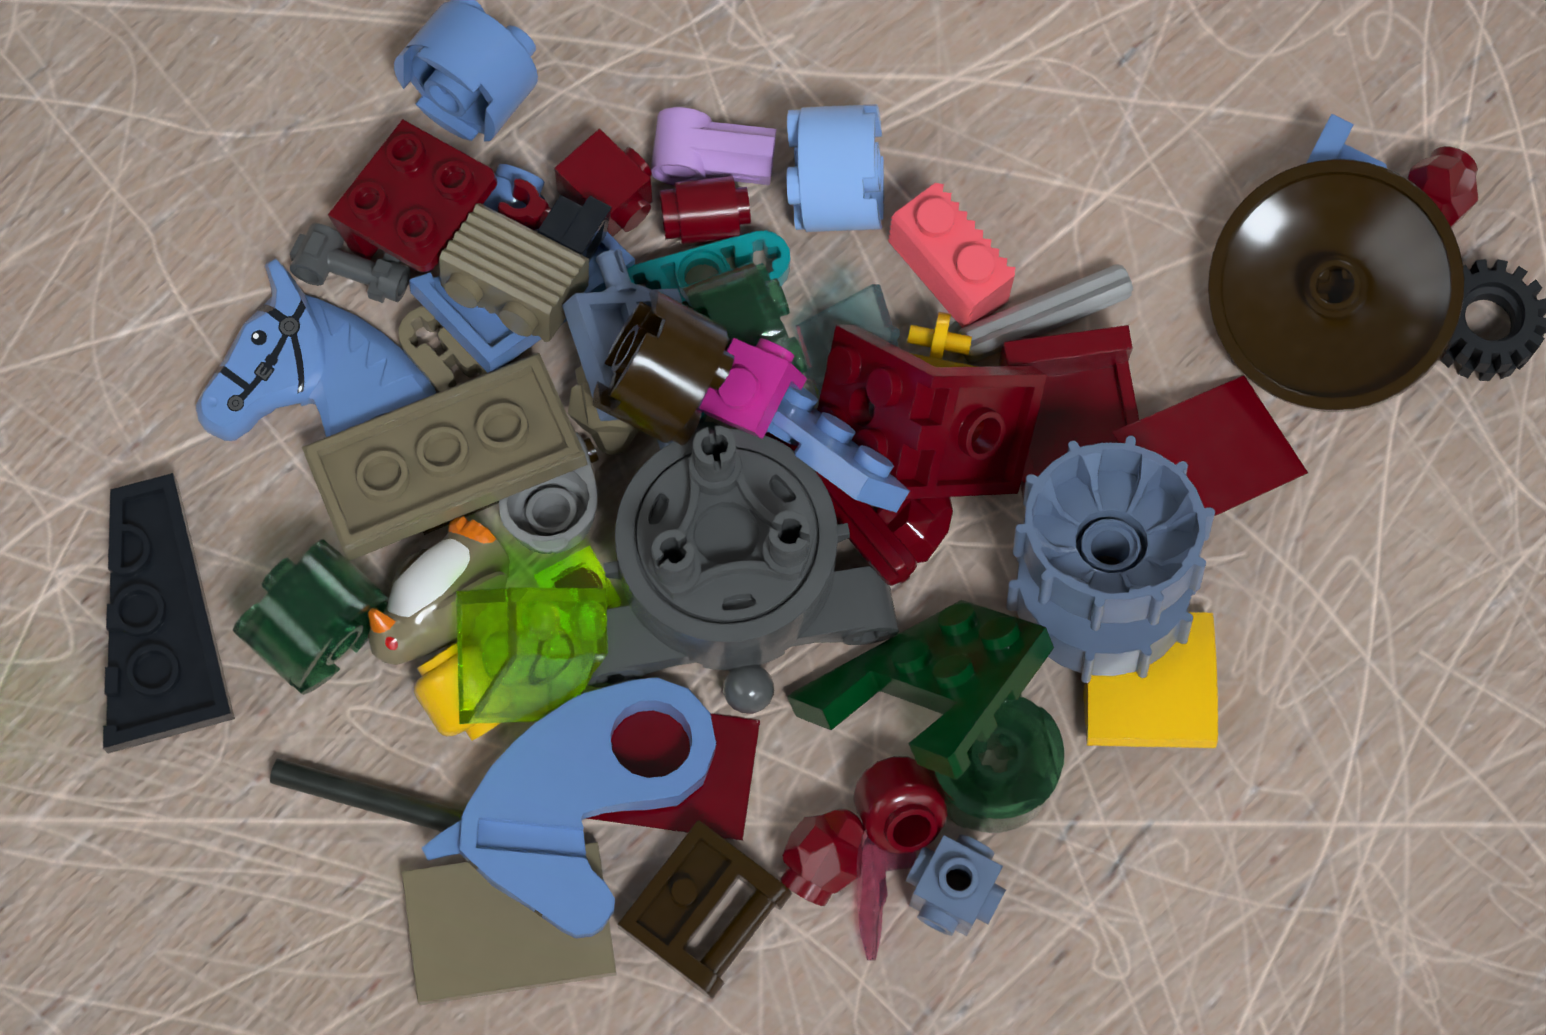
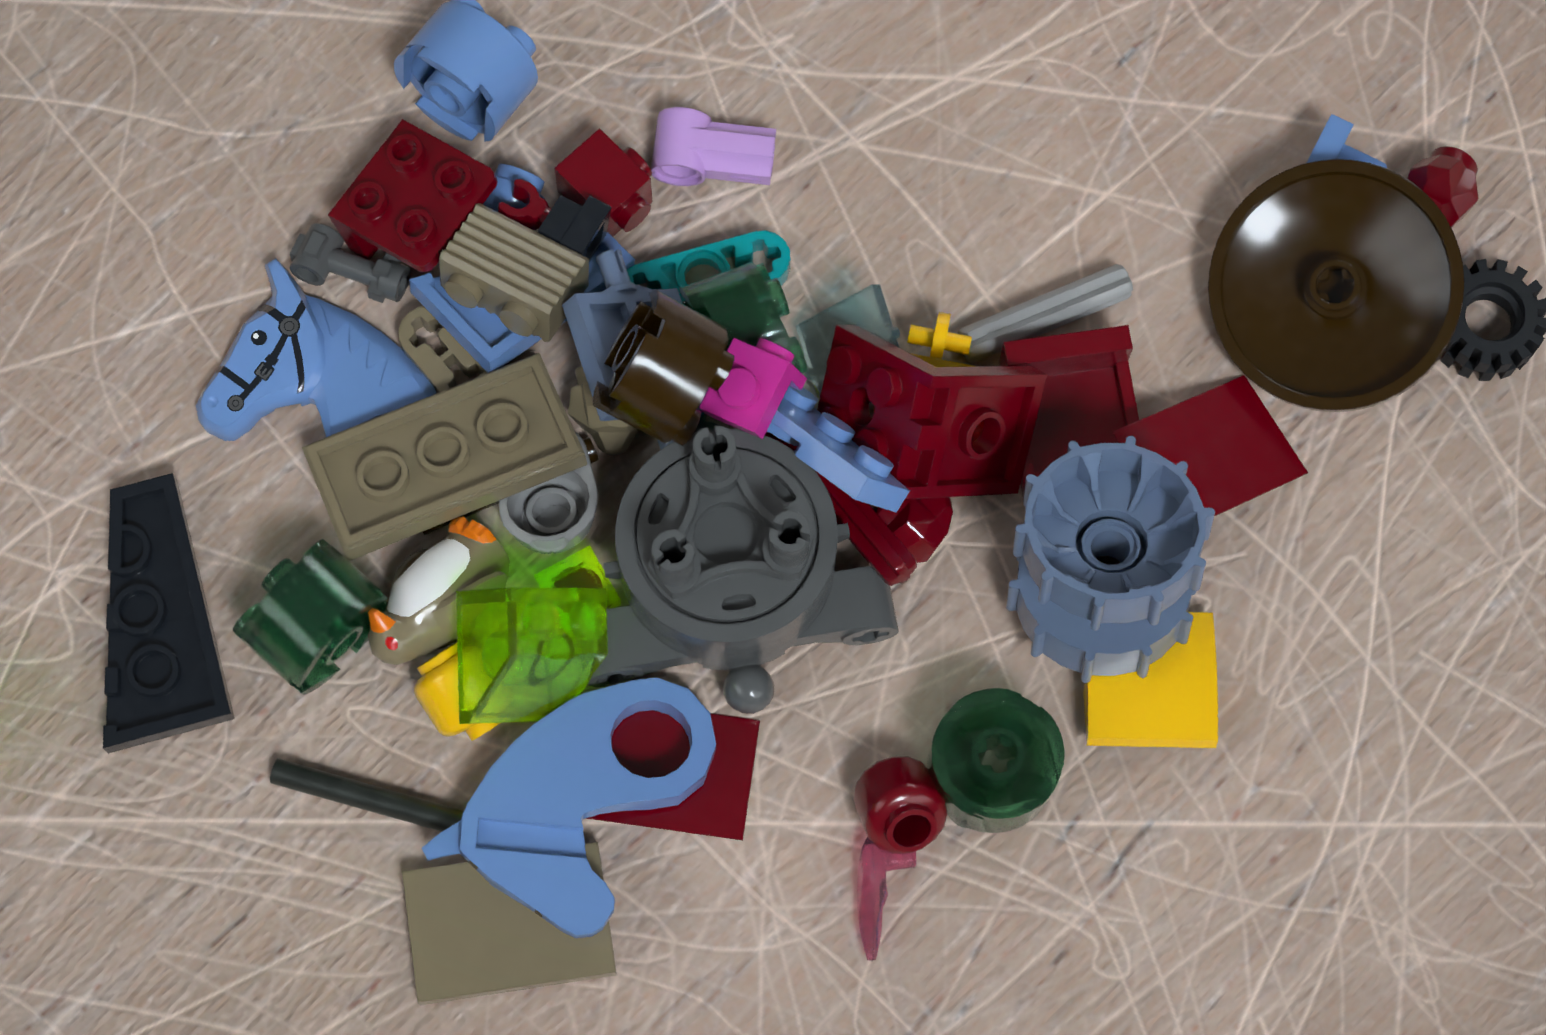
dark brown plate [618,820,792,999] -> none
dark red brick [660,176,751,244] -> none
dark red rock [780,808,865,906] -> none
light blue brick [787,104,884,232] -> none
dark green wing [787,600,1054,780] -> none
coral brick [888,183,1016,328] -> none
sand blue brick [906,835,1006,936] -> none

